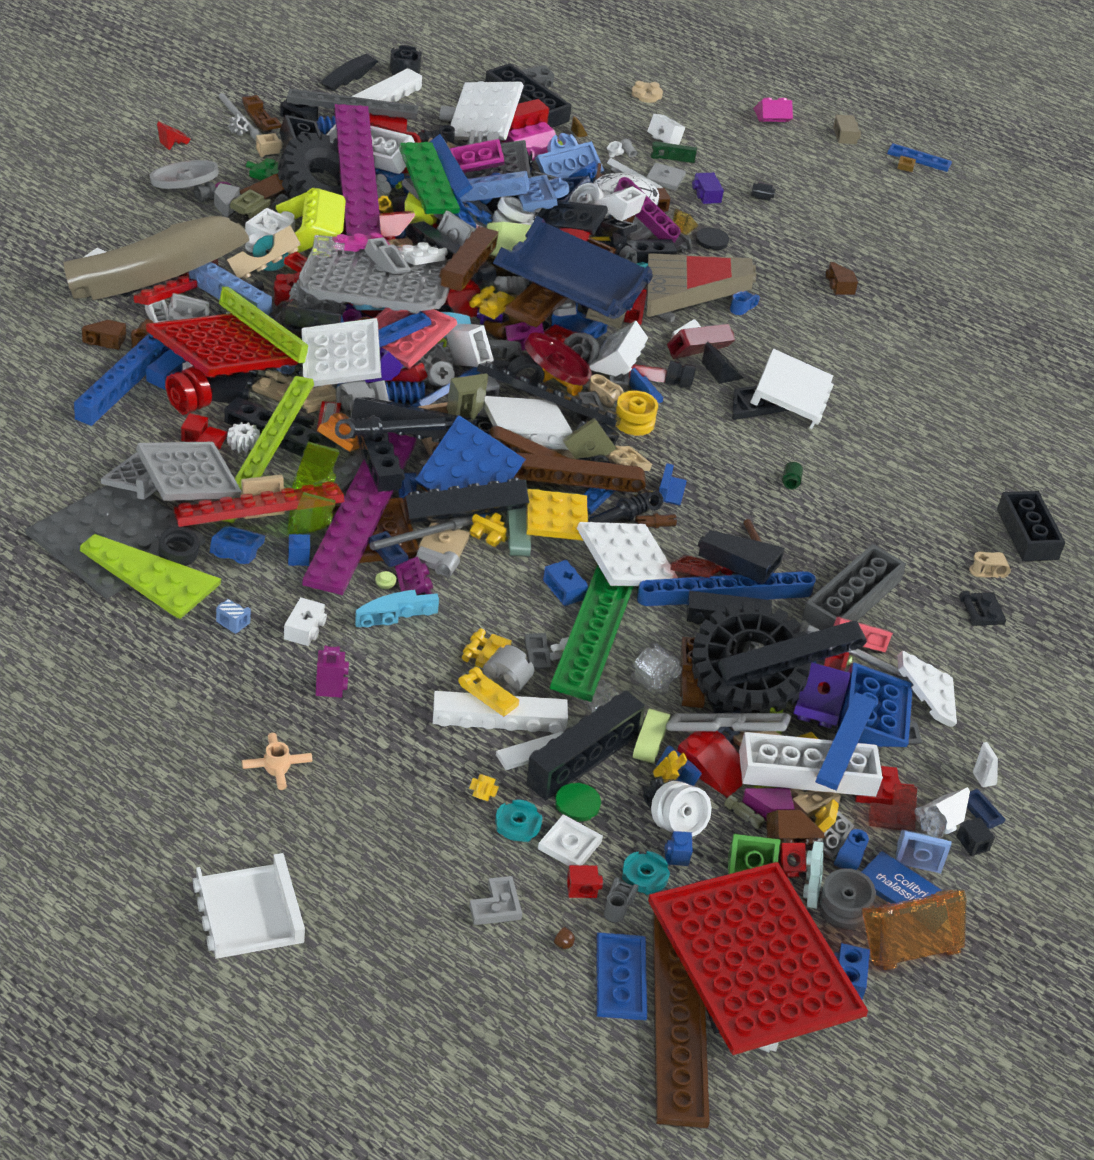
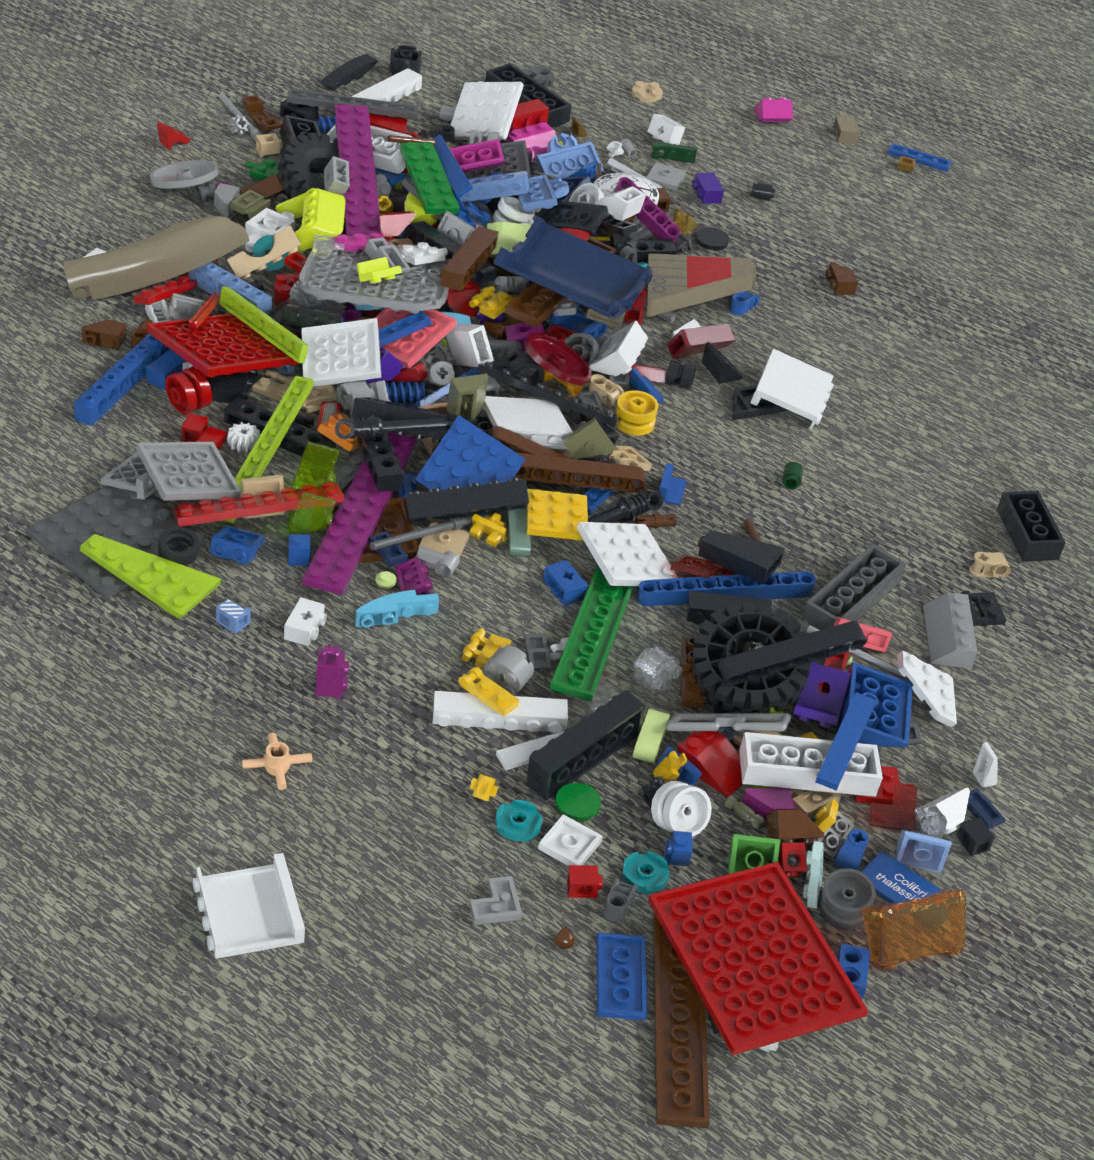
none -> red axle [188,292,221,330]
none -> light grey brick [324,156,350,196]
none -> neon yellow bracket [357,257,402,284]
none -> reddish brown bar [388,135,436,146]
none -> light grey slope [923,593,977,668]

